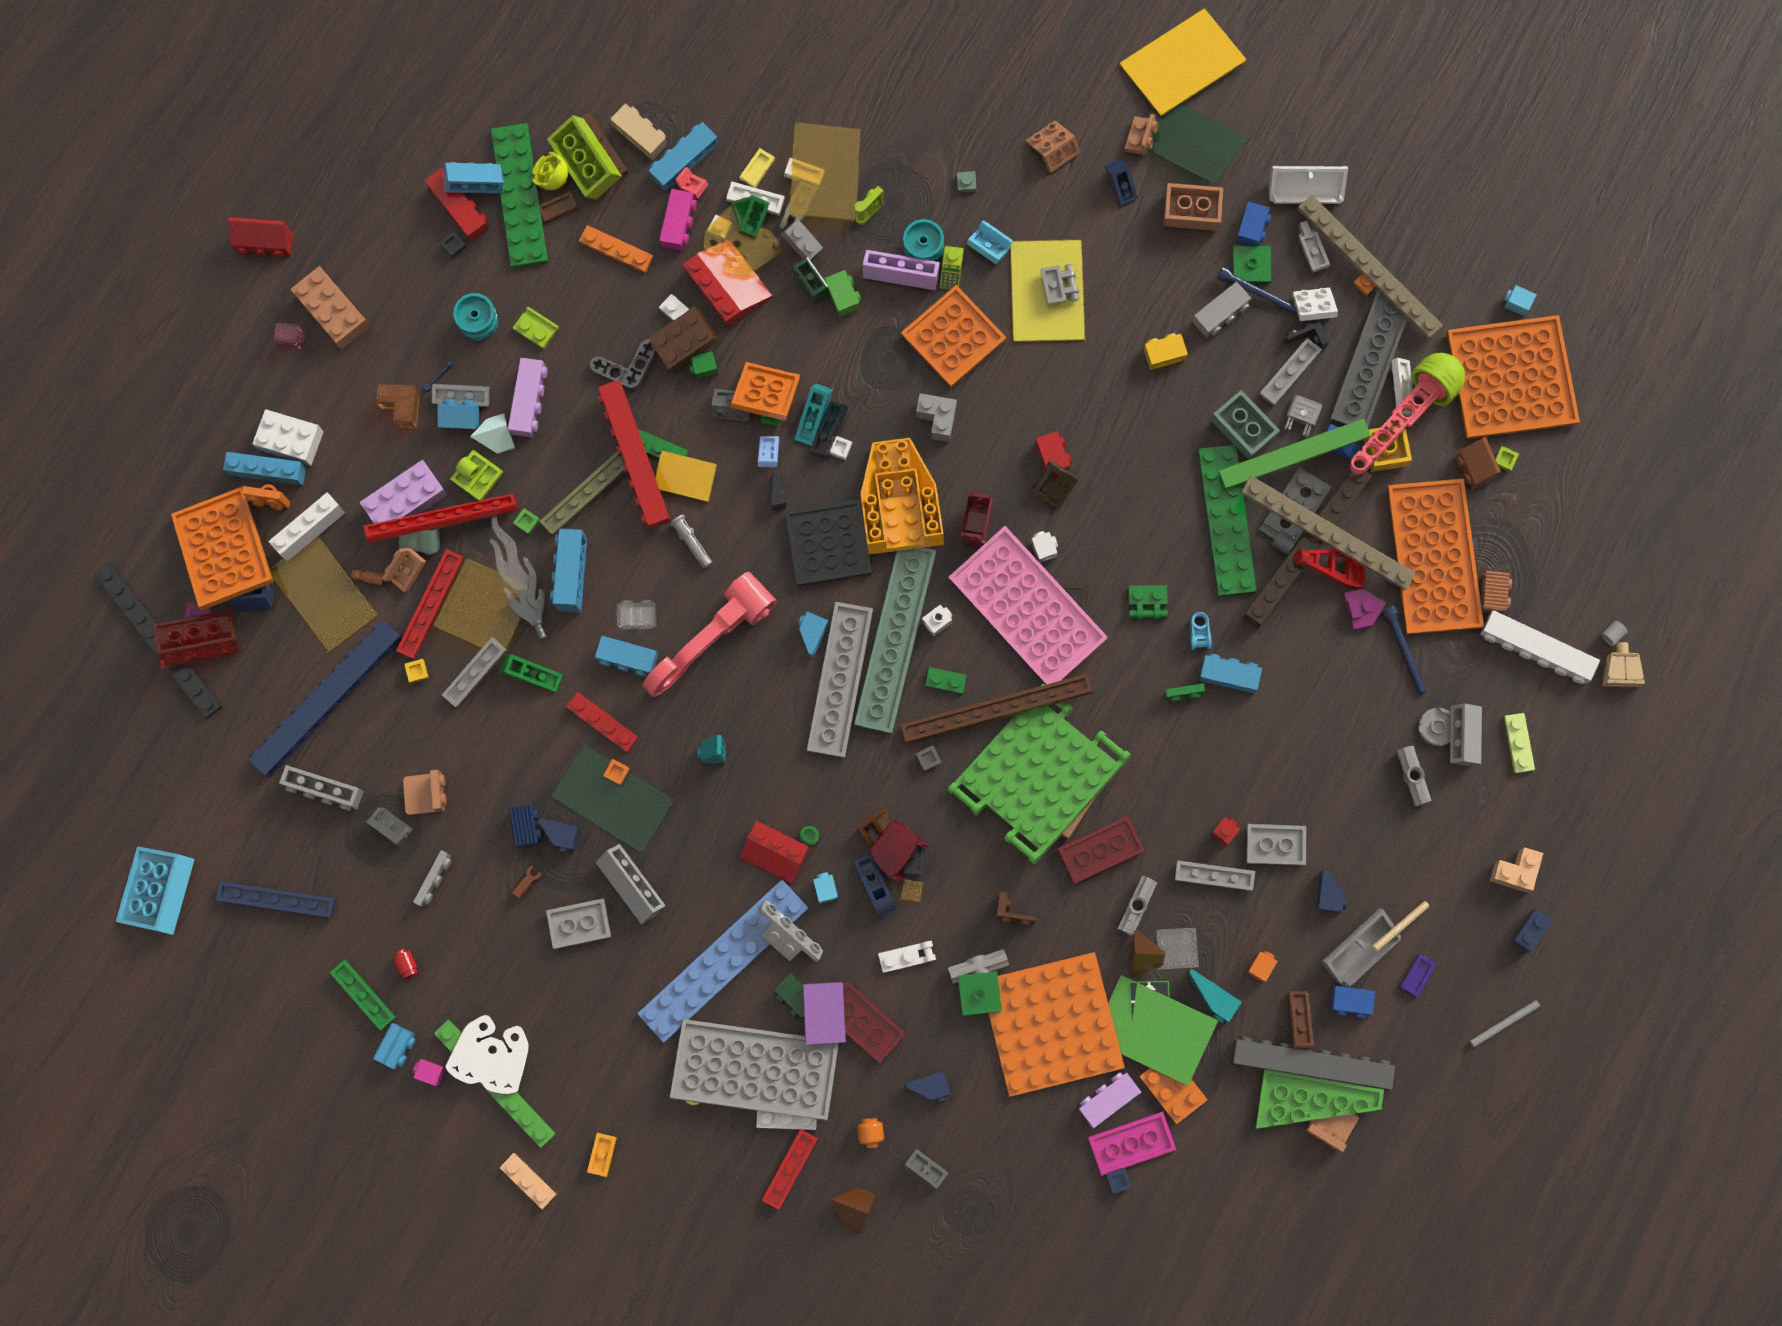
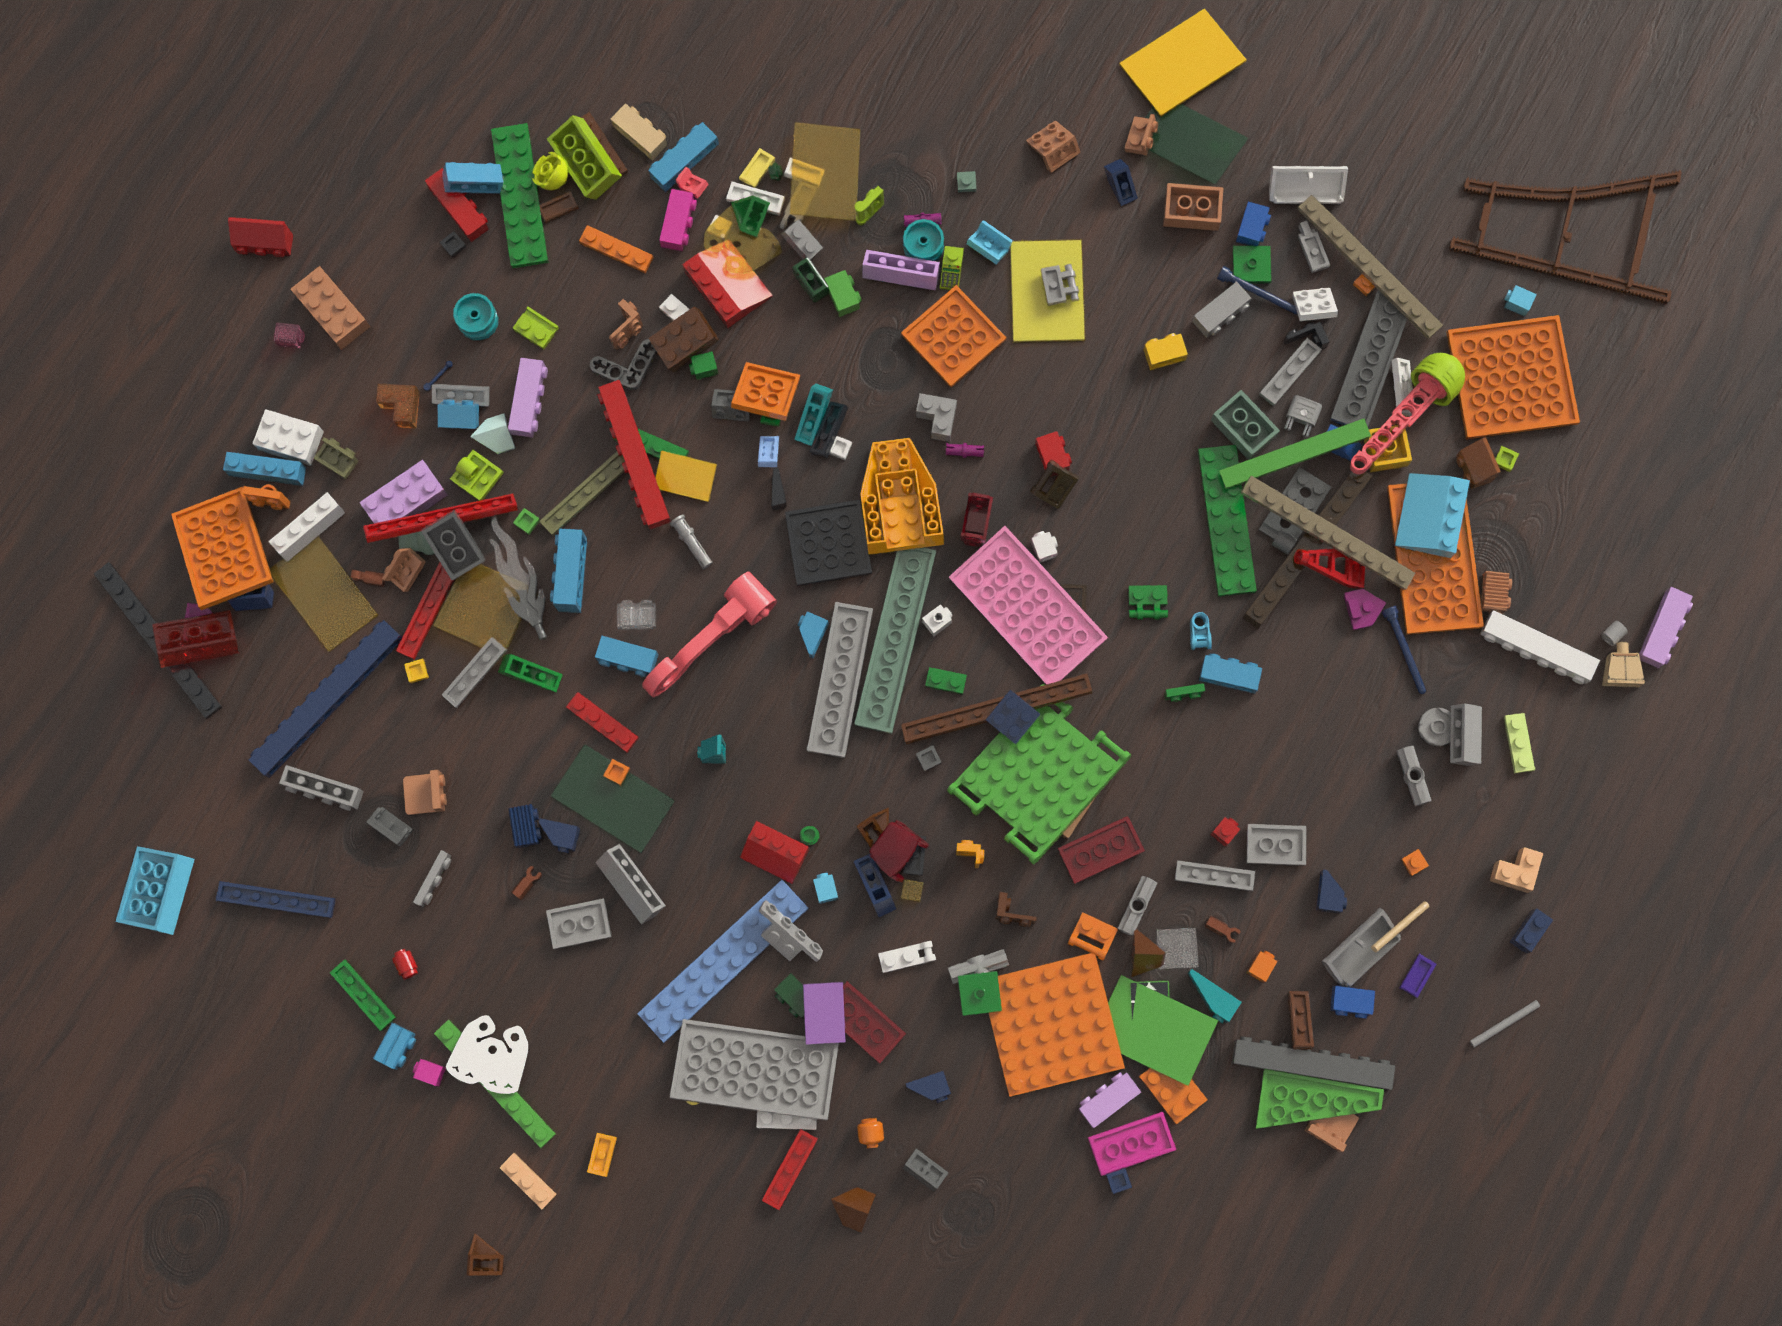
none -> olive bracket [314,437,358,479]
none -> dark grey brick [421,509,485,580]
none -> reddish brown slope [467,1234,504,1276]
none -> nougat bracket [609,299,643,350]
none -> dark green plate [769,162,783,181]
none -> magenta pin [904,212,942,227]
none -> magenta pin [946,443,984,458]
none -> light orange bracket [956,840,984,868]
none -> dark blue plate [986,689,1040,744]
none -> orange plate [1068,912,1118,961]
none -> copper bar [1205,916,1240,943]
none -> medium azure slope [1395,473,1470,558]
none -> orange plate [1401,849,1429,876]
none -> reddish brown piece [1449,170,1682,305]
none -> lavender brick [1639,587,1693,668]

